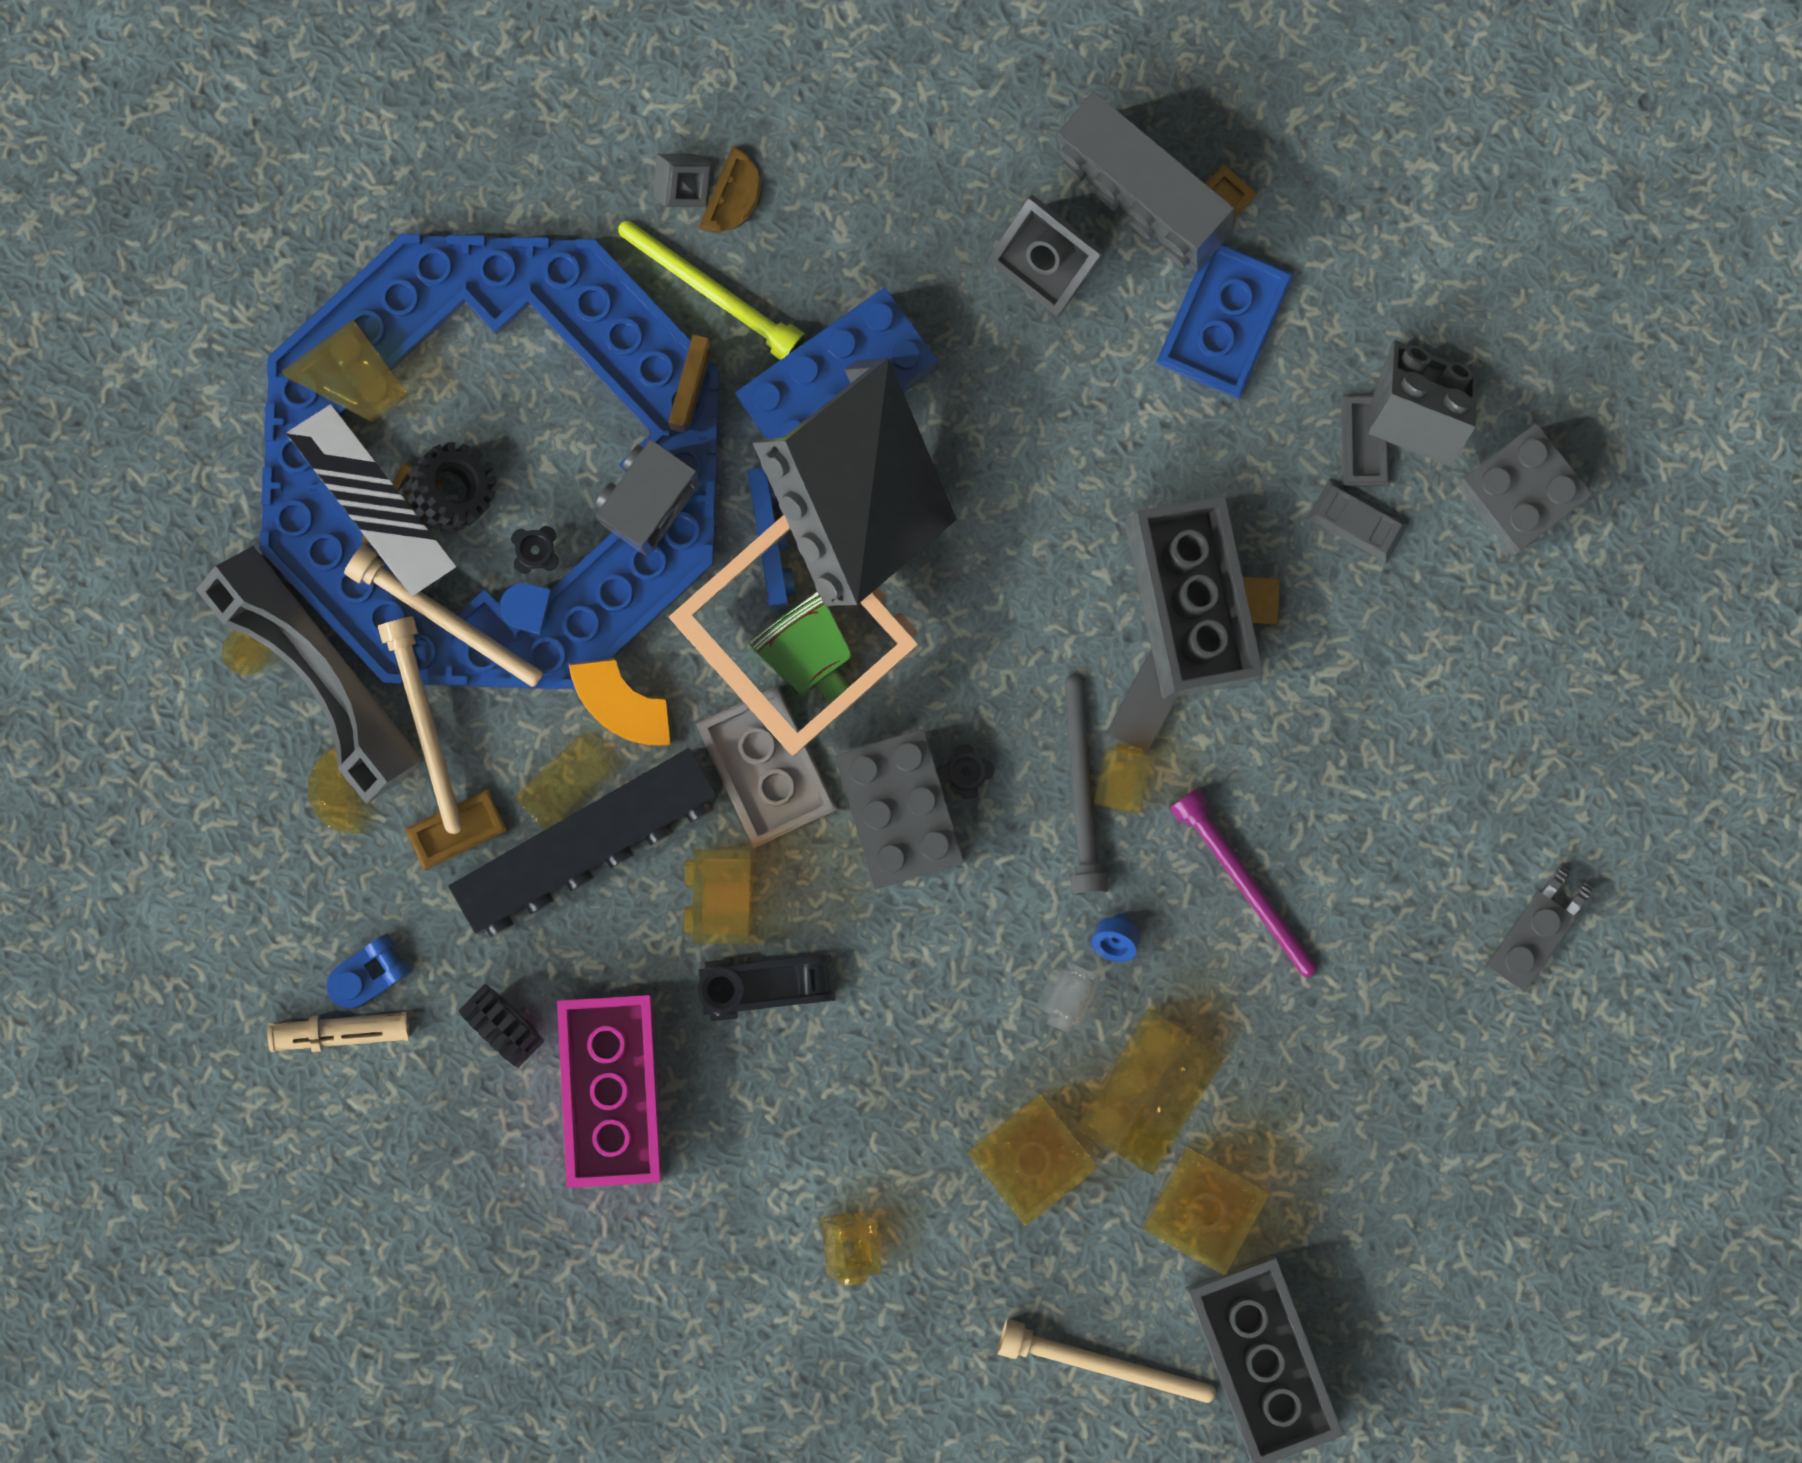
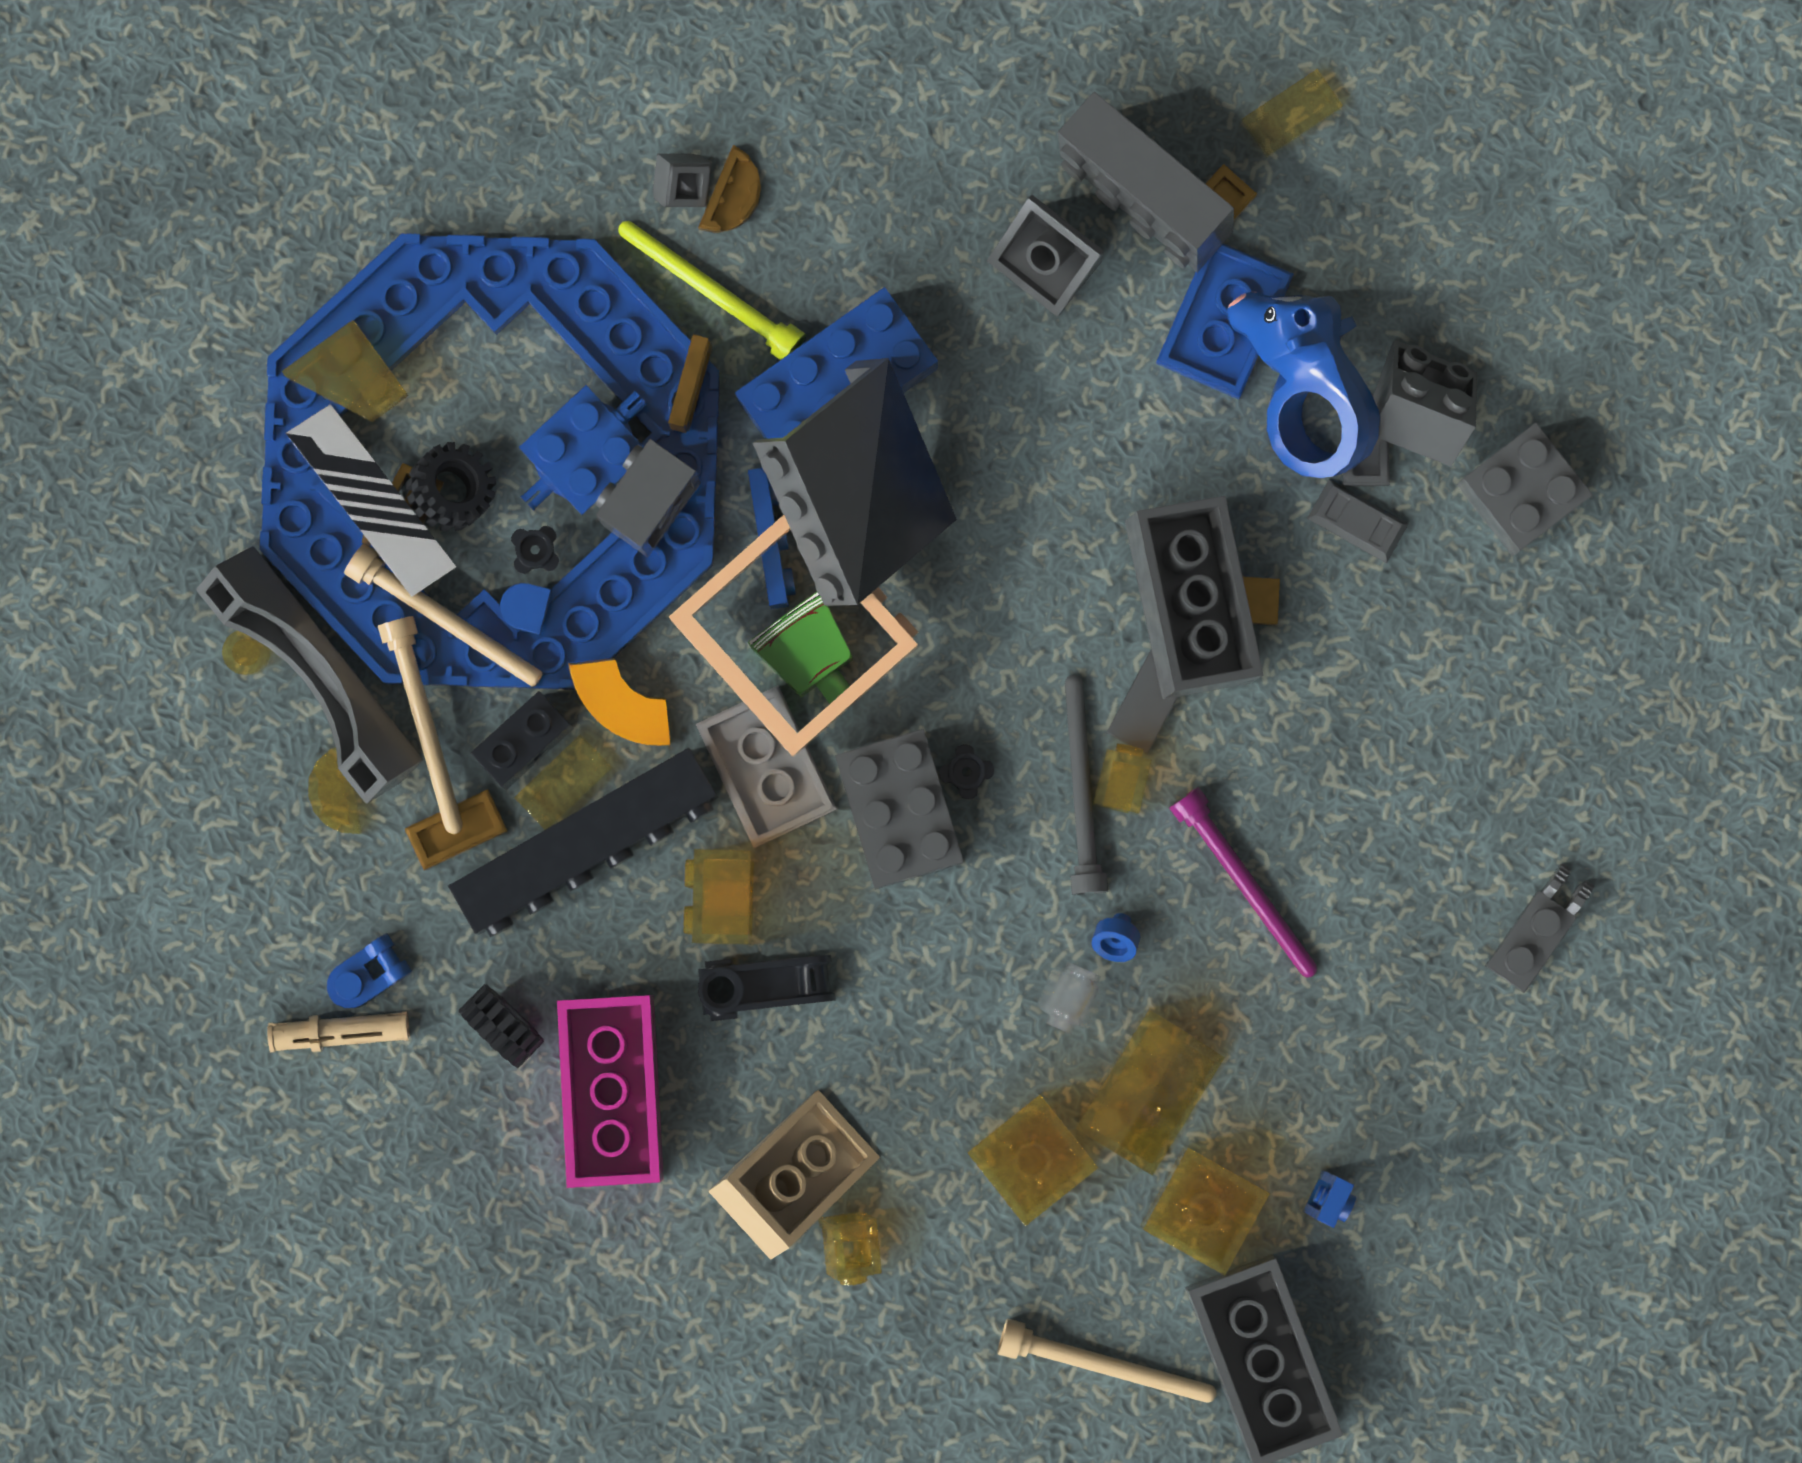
none -> black brick [471,691,574,790]
none -> blue plate [519,385,648,515]
none -> tan slope [708,1090,880,1259]
none -> blue animal [1227,292,1380,478]
none -> clear yellow tile [1242,69,1343,158]
none -> blue plate [1303,1170,1356,1228]

